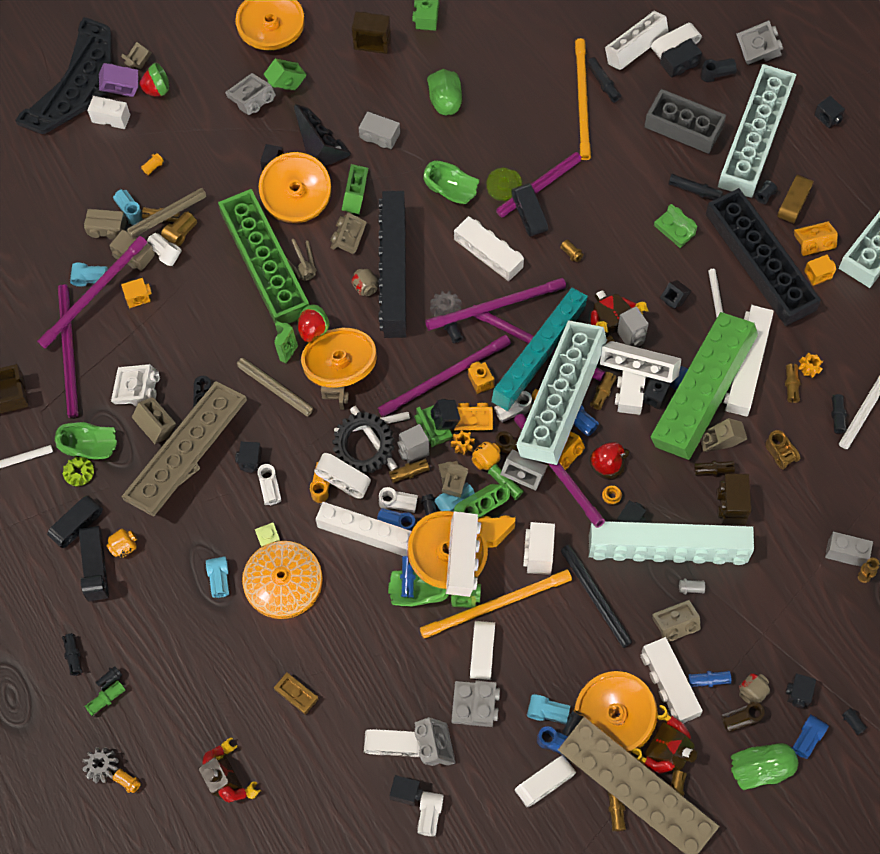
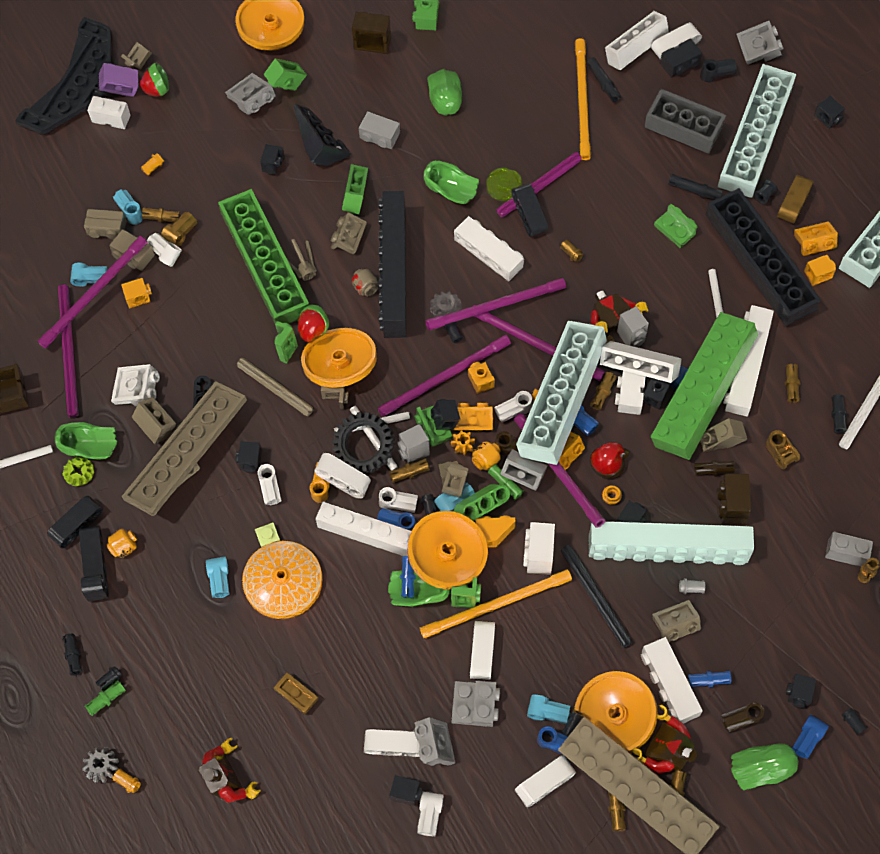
dark tan axle [127,188,206,238] -> none
light orange dish [259,152,331,223] -> none
white brick [446,511,481,597] -> none
teal brick [492,288,588,411] -> none
black brick [660,280,692,308] -> none
dark tan head [739,674,770,704] -> none
light orange gear [798,353,823,378] -> none

